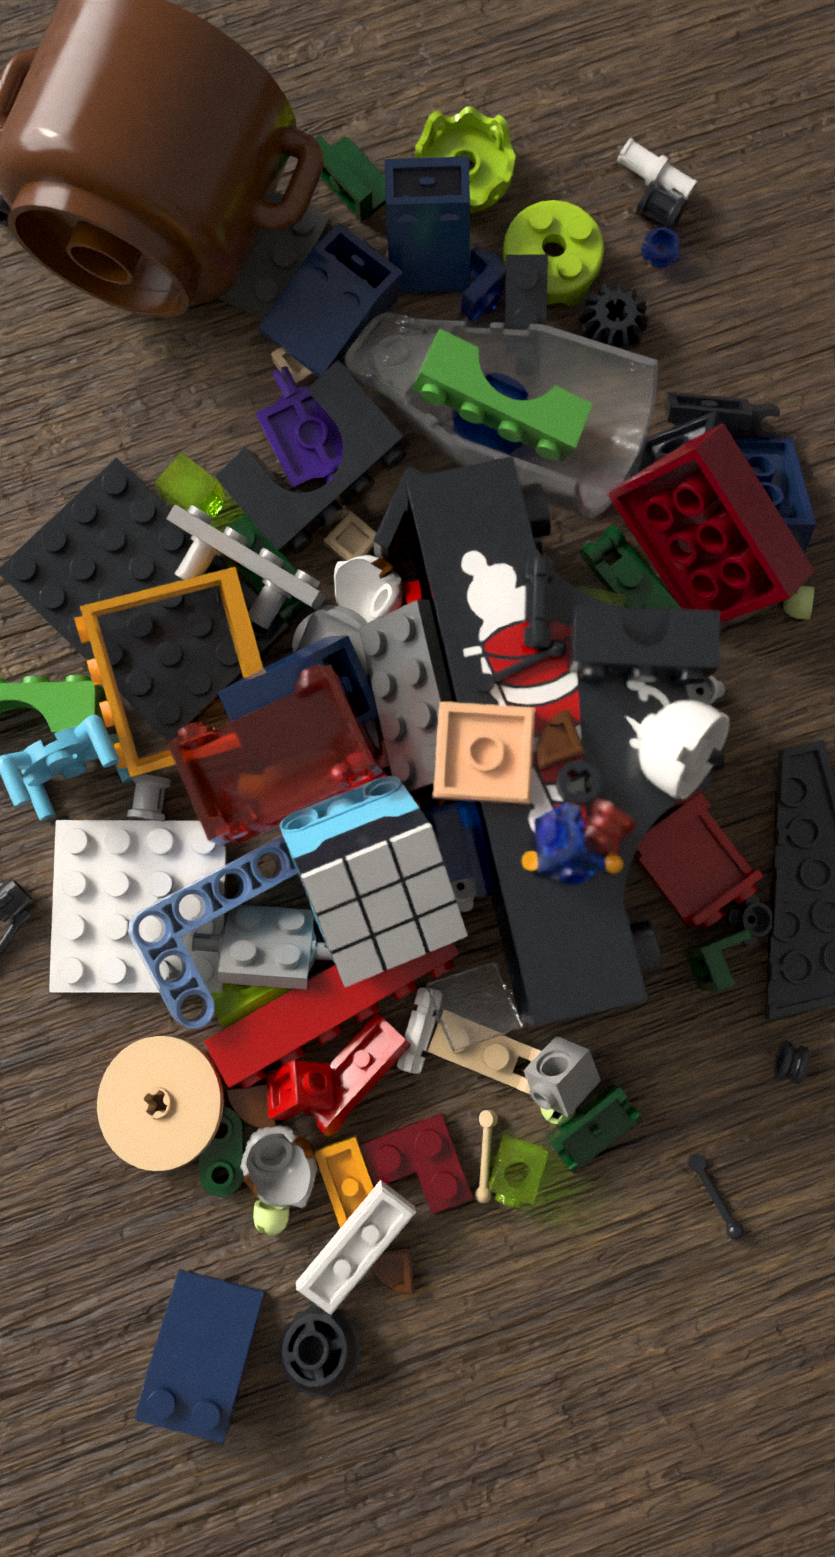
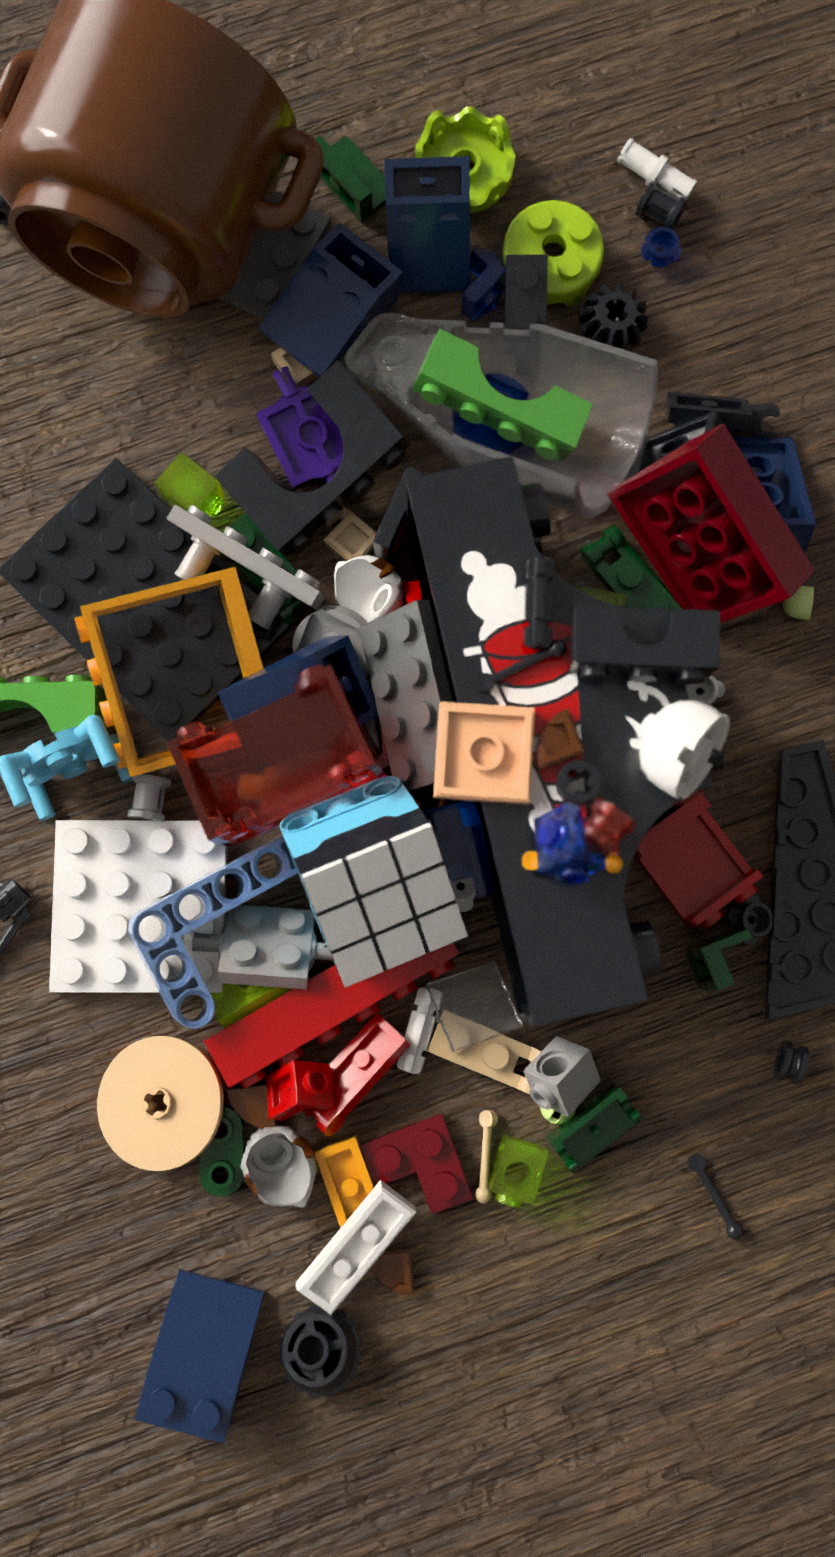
yellowish green hinge [253,1200,290,1236] -> none

